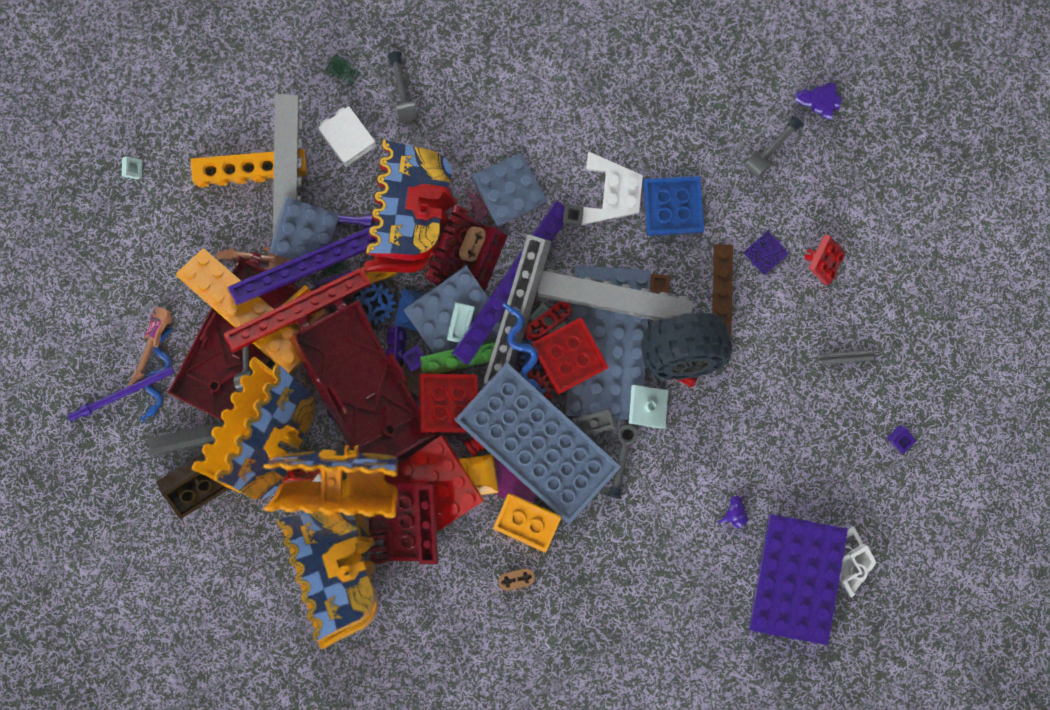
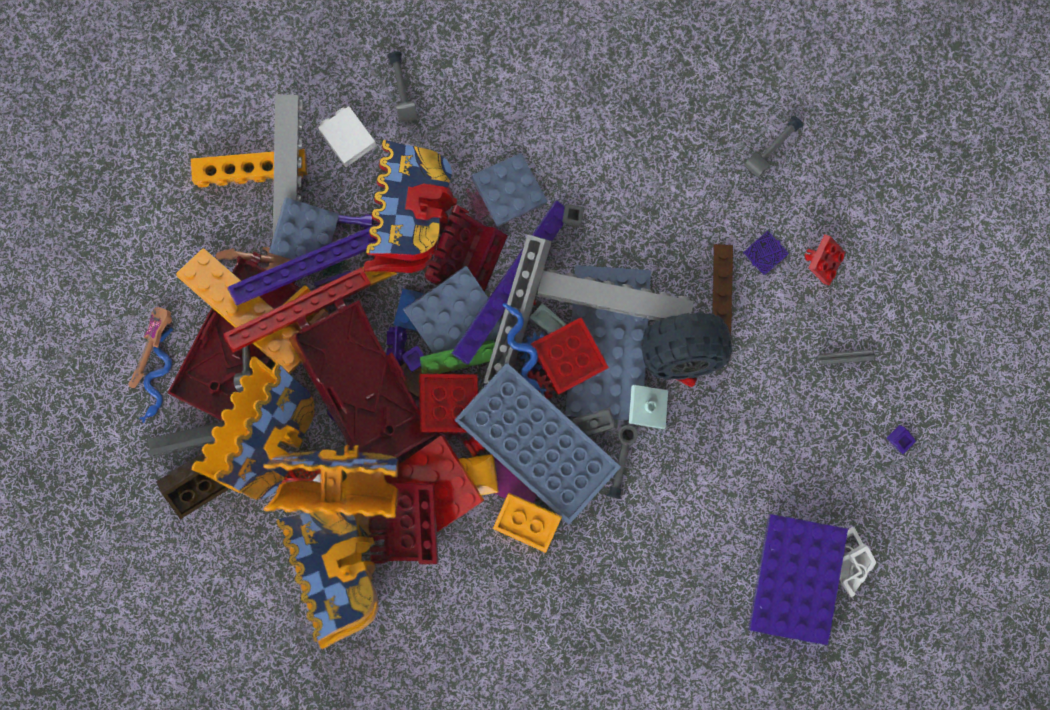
dark purple bar [67,366,175,422] -> none
light aqua plate [122,157,142,179] -> none
clear green plate [325,54,361,85] -> none
blue gear [355,283,396,325] -> none
light aqua tile [446,302,475,343] -> none
medium nougat beam [459,227,486,262] -> none
medium nougat beam [498,569,535,591] -> none
red beam [525,301,572,341] -> none
white wing [581,152,643,225] -> none
blue plate [643,176,704,236] -> none
reddish brown plate [650,274,670,294] -> none
dark purple animal [717,495,750,529] -> none
dark purple rock [794,83,841,120] -> none

